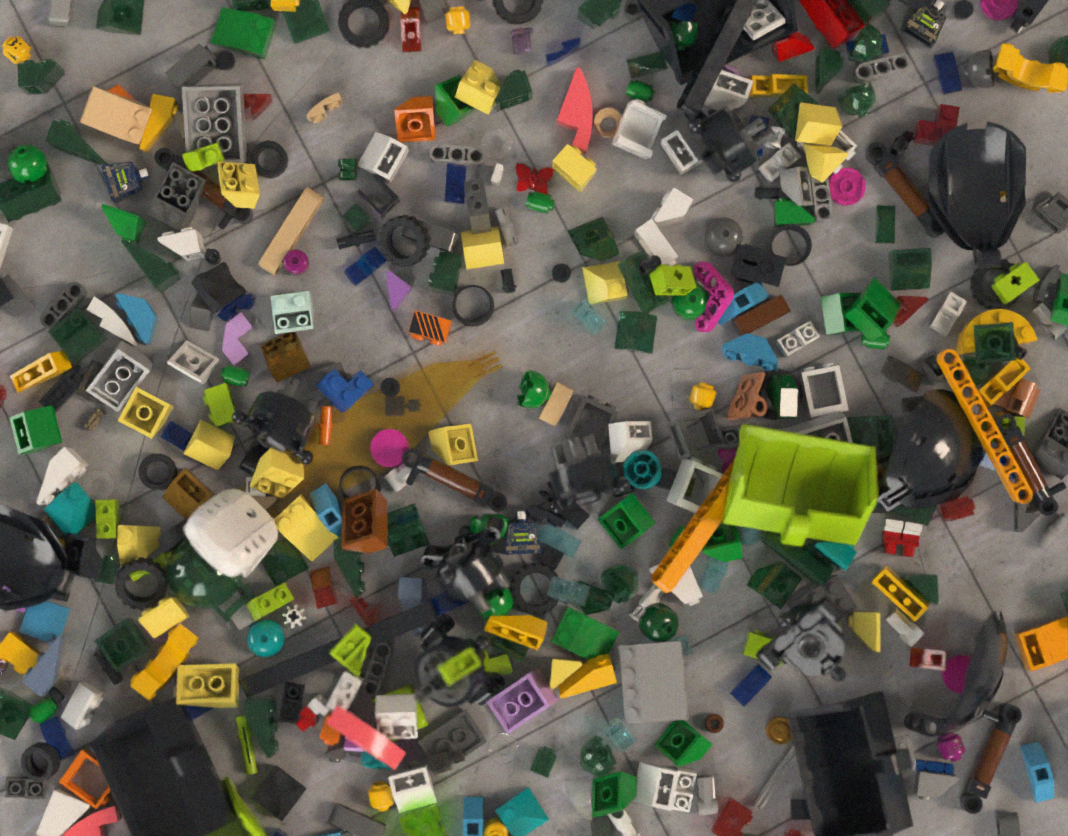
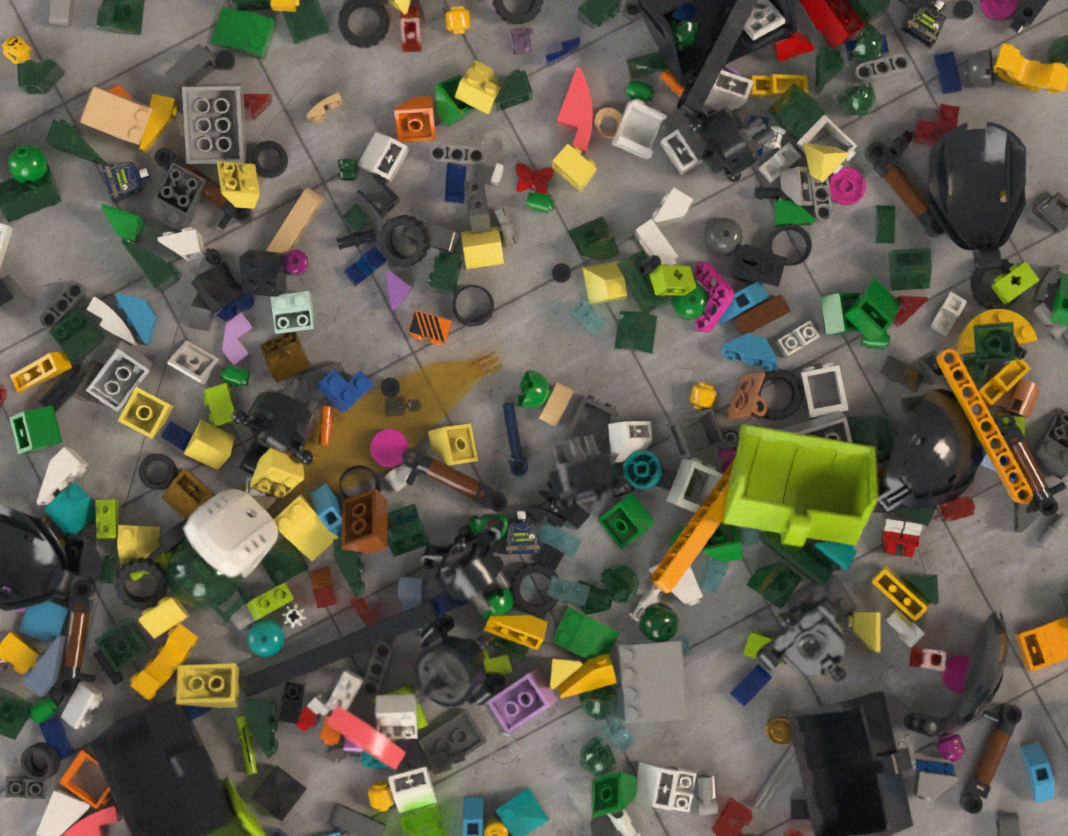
dark tan piece [83,408,105,431] -> none
lime slope [182,142,225,172] -> none
lime wing [330,624,371,677] -> none
lime slope [438,647,481,685] -> none
black pin [500,268,517,294] -> none
clear green brick [530,746,557,778] -> none
green slope [654,720,713,767] -> none
reddish brown plate [704,714,724,733] -> none
dark green slope [765,375,798,419] -> none
light yellow slope [795,102,842,146] -> none
none -> piece [57,580,96,695]
none -> black slope [239,249,287,297]
none -> dark blue axle [503,402,528,478]
none -> clear green cylinder [578,685,617,720]
none -> orange pin [659,68,686,96]

